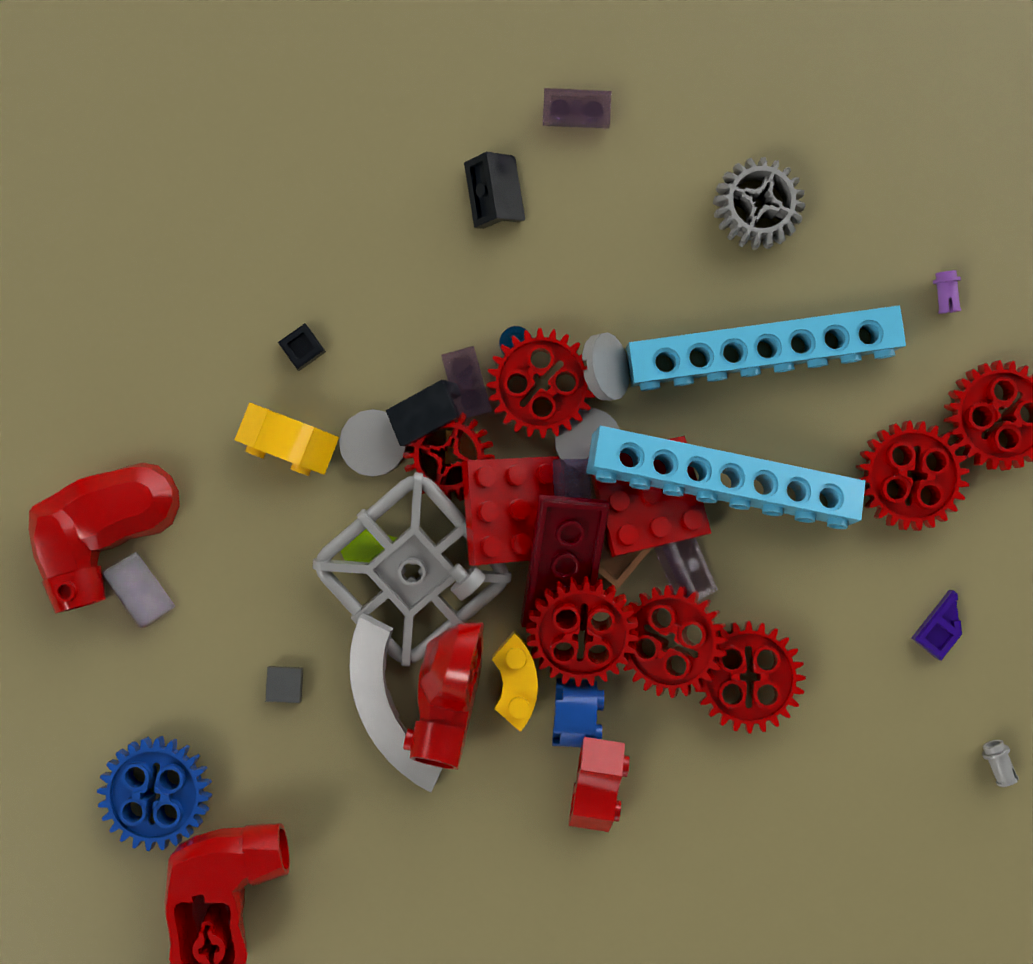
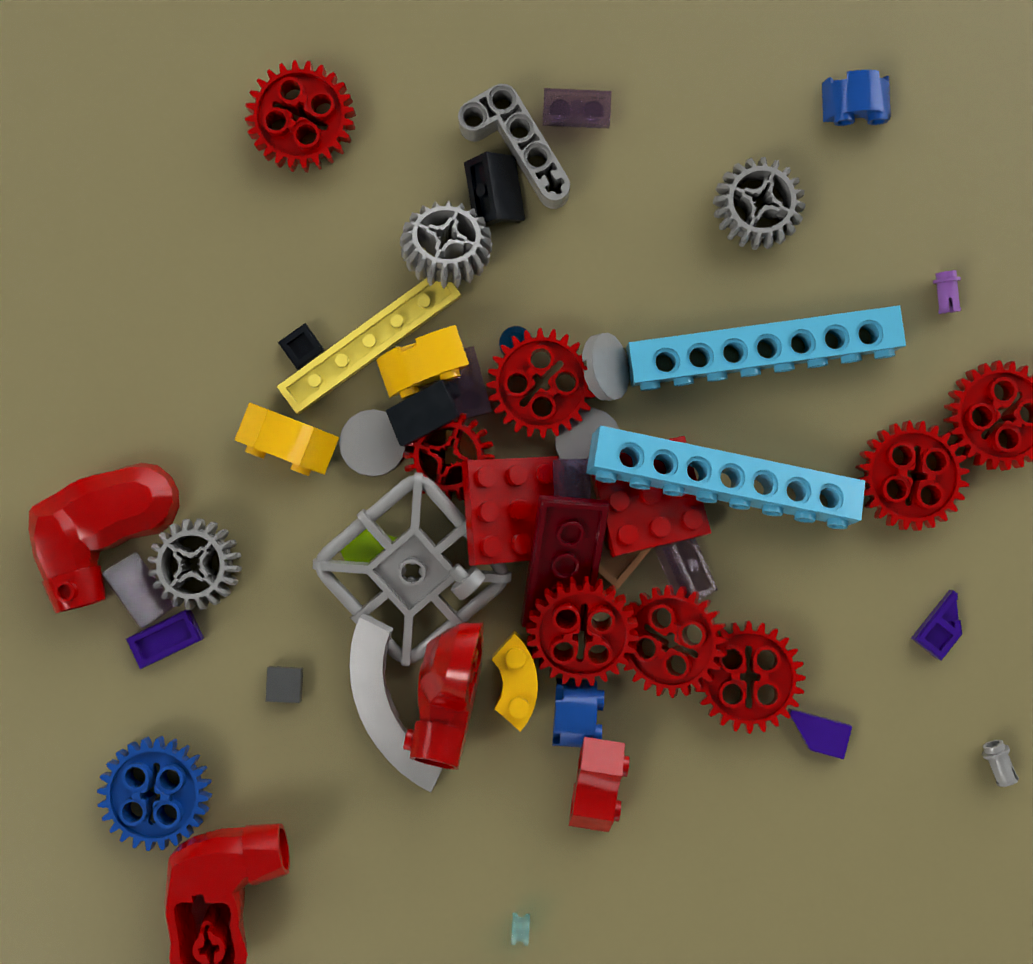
none -> dark purple tile [126,610,204,669]
none -> light grey gear [147,518,242,610]
none -> red gear [245,60,356,173]
none -> light yellow plate [277,278,462,415]
none -> yellow brick [376,325,469,400]
none -> light grey gear [400,200,492,289]
none -> light grey beam [458,84,570,209]
none -> clear light blue bush [511,912,530,946]
none -> dark purple tile [788,708,852,759]
none -> blue cylinder [822,69,891,126]

